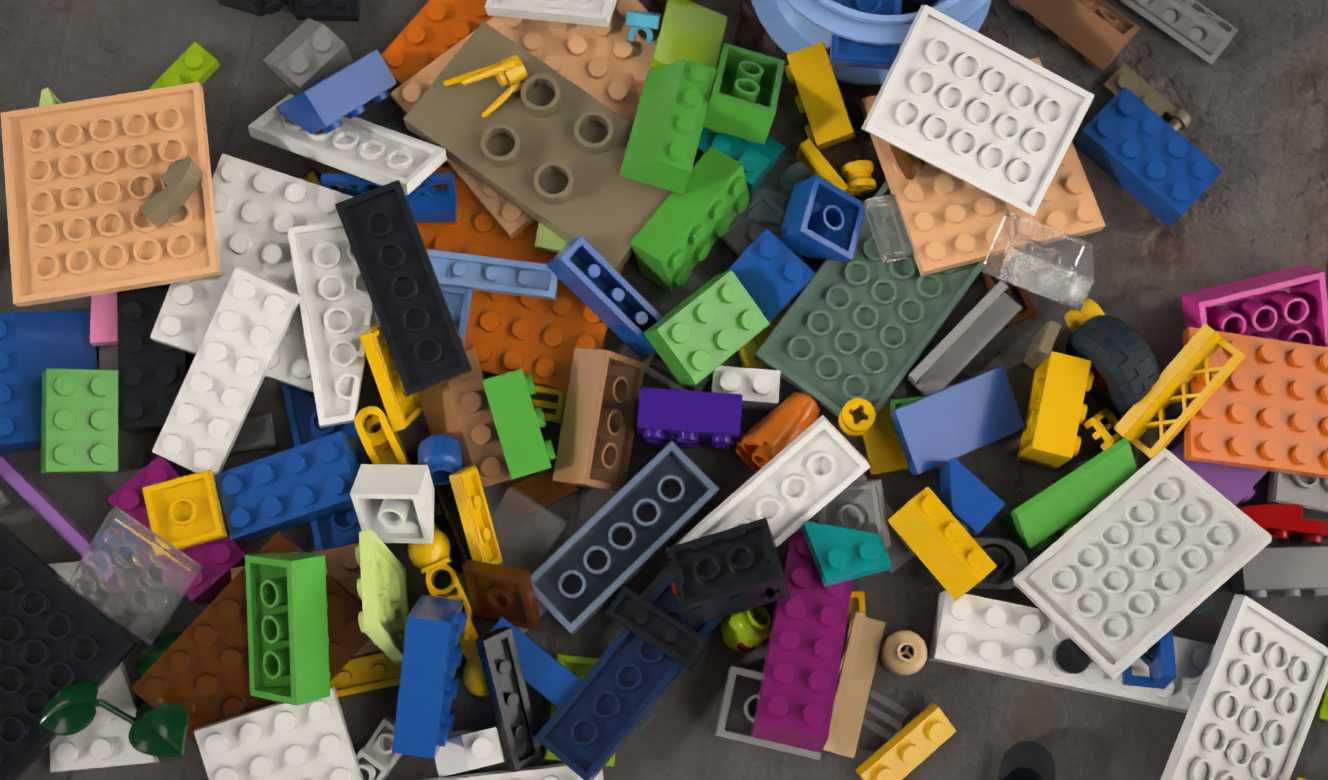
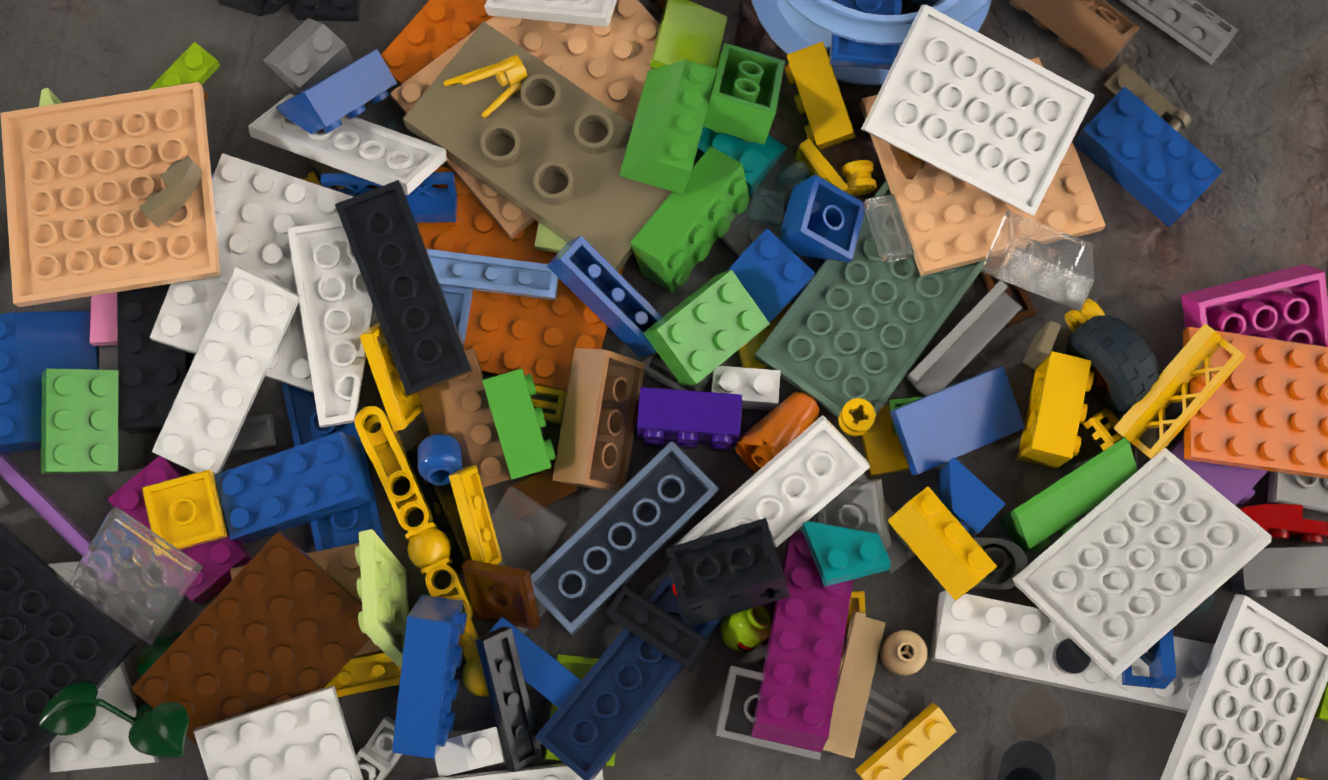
bright green slope [245,552,330,706] -> none
white slope [350,464,435,544] -> none
medium azure tile [625,9,661,44] -> none

